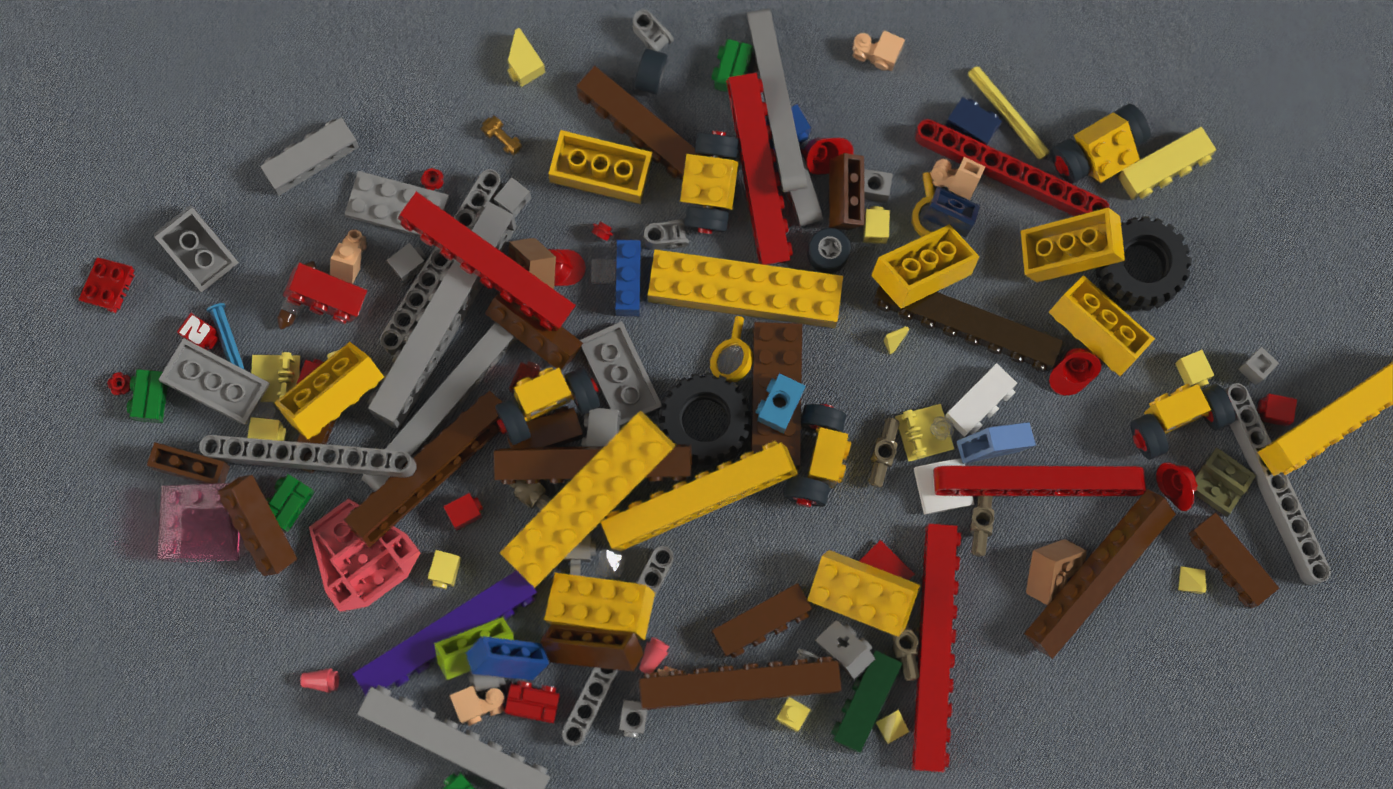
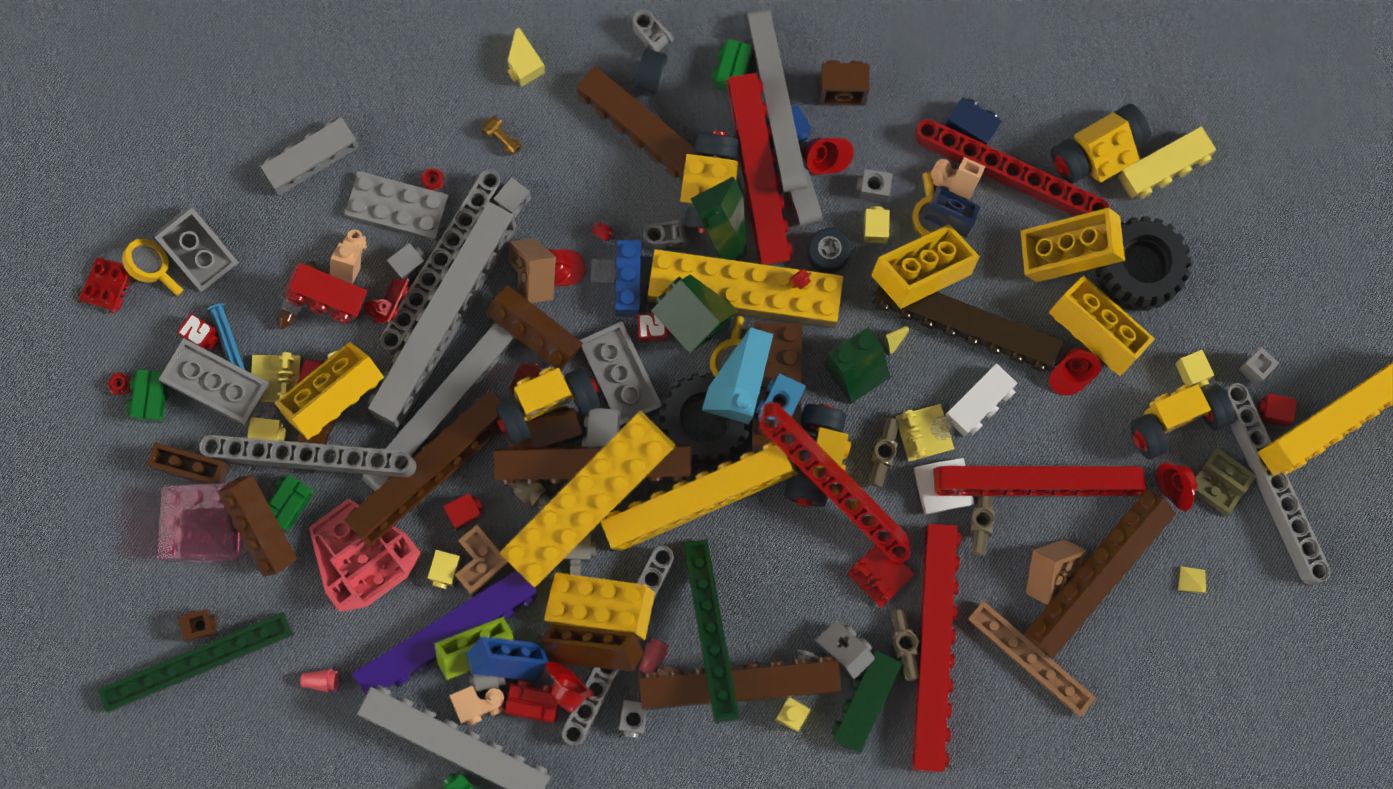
red brick [397,191,576,331] -> none
yellow brick [548,130,652,204] -> none
clear slope [595,549,626,581] -> none
reddish brown brick [711,583,812,659] -> none
yellow brick [807,550,920,637] -> none
reddish brown brick [829,153,865,230] -> none
light nougat brick [853,30,905,71] -> none
light yellow slope [875,710,909,744] -> none
medium blue slope [957,422,1036,464] -> none
light yellow axle [968,66,1049,159] -> none
reddish brown brick [1188,512,1279,609] -> none
none -> dark green plate [97,612,294,713]
none -> yellow piece [122,238,184,297]
none -> reddish brown brick [178,609,219,643]
none -> red hinge [364,278,409,324]
none -> medium nougat panel [455,525,510,596]
none -> red piece [546,662,594,712]
none -> brick [637,314,672,343]
none -> dark green slope [651,274,739,353]
none -> dark green plate [683,539,739,724]
none -> dark green wedge [691,176,747,261]
none -> medium azure wedge [702,327,773,424]
none -> red beam [760,402,910,563]
none -> red plate [789,268,811,290]
none -> reddish brown brick [819,60,870,106]
none -> dark green slope [824,327,890,404]
none -> medium nougat plate [967,601,1096,717]

